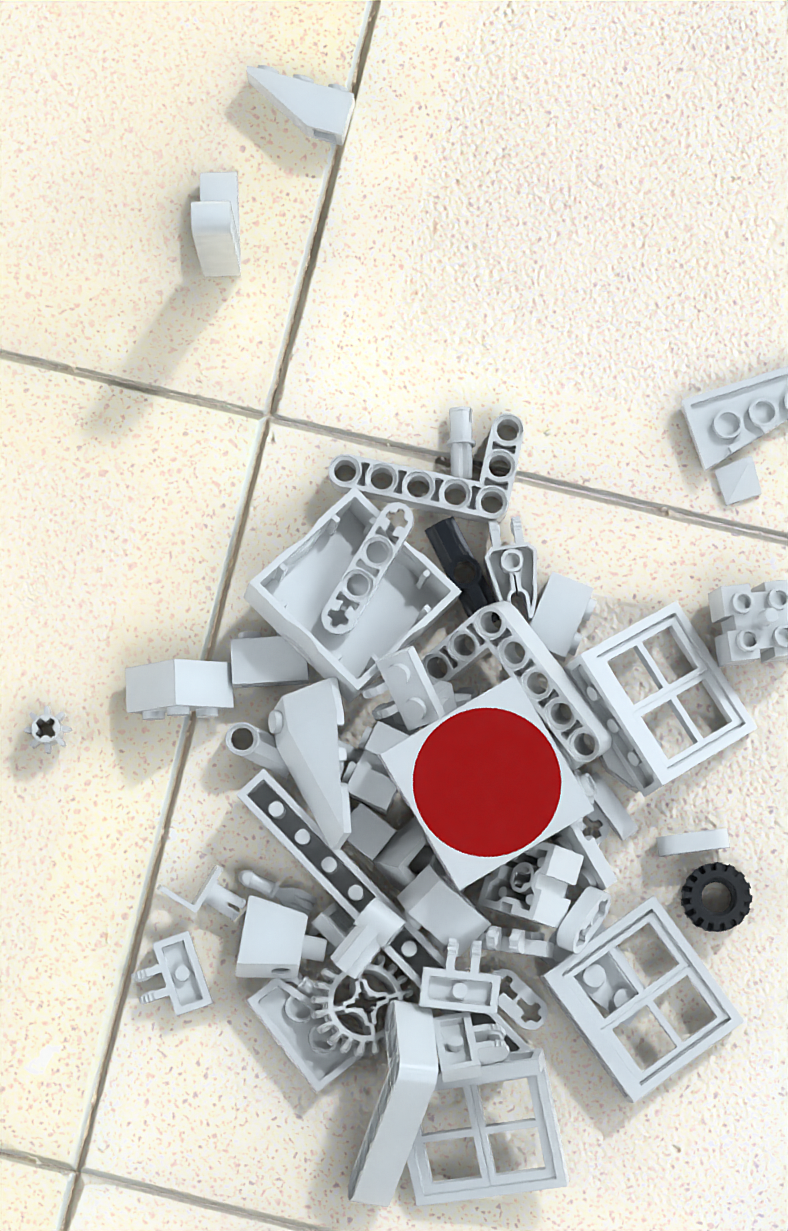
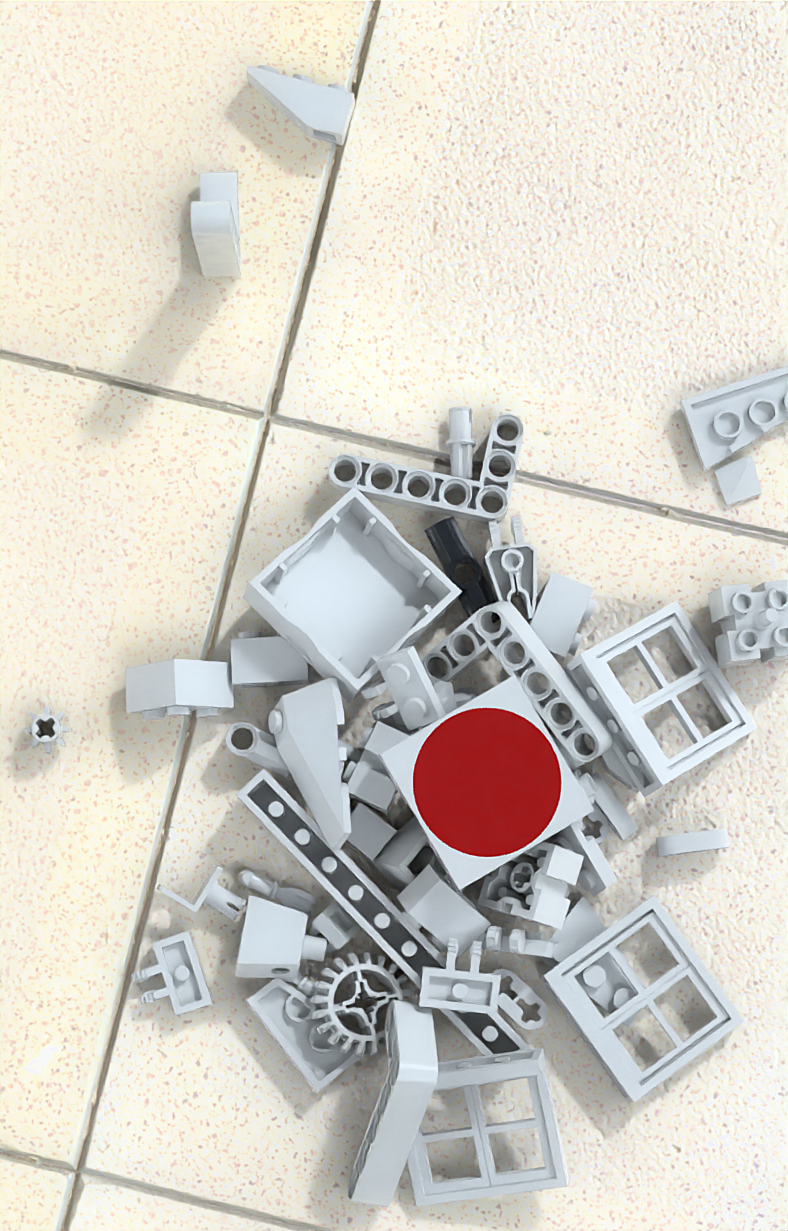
white beam [321,502,414,635] -> none
white piece [330,897,406,979] -> none
white hinge [433,1012,510,1083] -> none
white beam [556,886,611,954] -> none
black tyre [681,862,752,932] -> none

